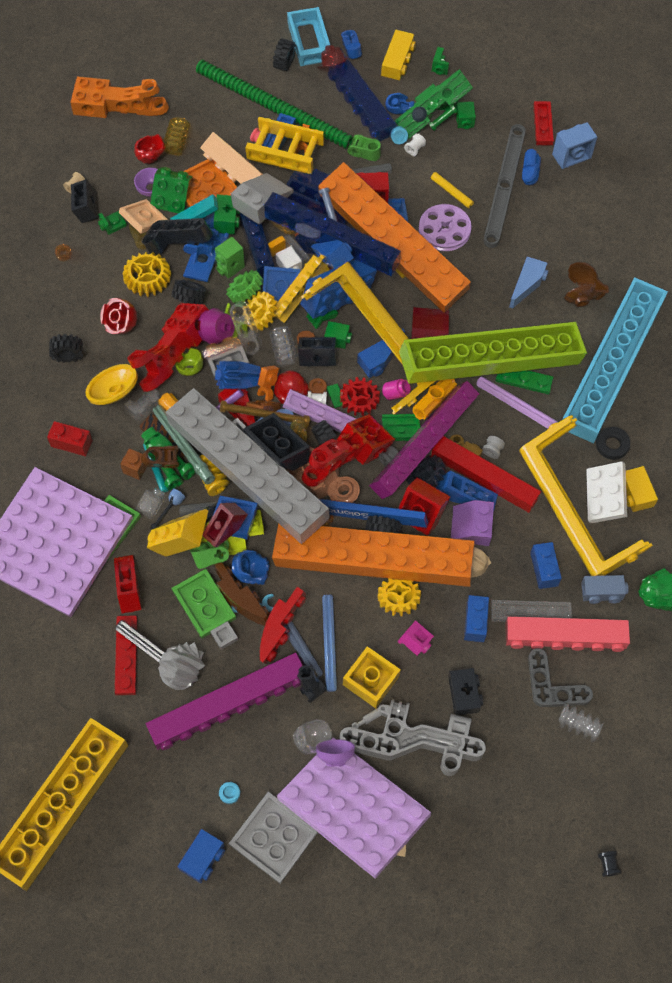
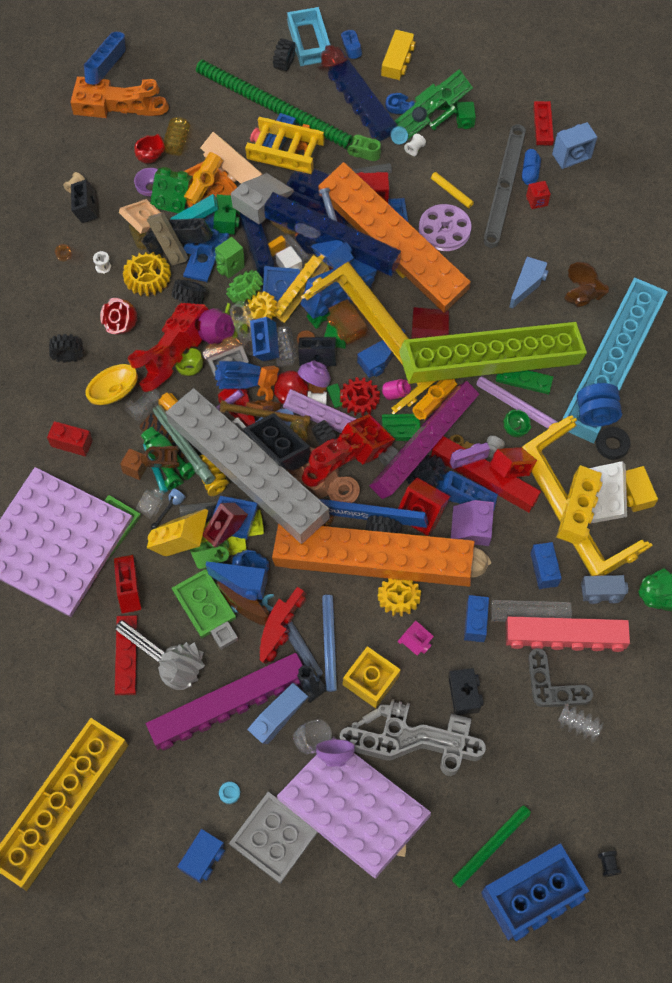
green bracket [98,211,127,235] -> none
green bracket [431,47,449,75] -> none
none -> blue beam [84,32,125,85]
none -> white bush [93,251,111,274]
none -> dark tan plate [147,212,188,265]
none -> light orange piece [184,152,223,204]
none -> blue slope [206,561,267,600]
none -> medium blue slope [247,683,309,744]
none -> blue brick [250,317,280,361]
none -> medium lavender piece [298,361,331,387]
none -> clear orange brick [327,299,367,345]
none -> medium lavender plate [450,443,490,469]
none -> green axle [452,805,531,888]
none -> blue brick [481,843,589,942]
none -> red brick [490,447,537,478]
none -> green hair [503,410,531,438]
none -> red brick [526,181,551,209]
none -> yellow brick [556,465,603,546]
none -> blue wheel [577,383,622,427]

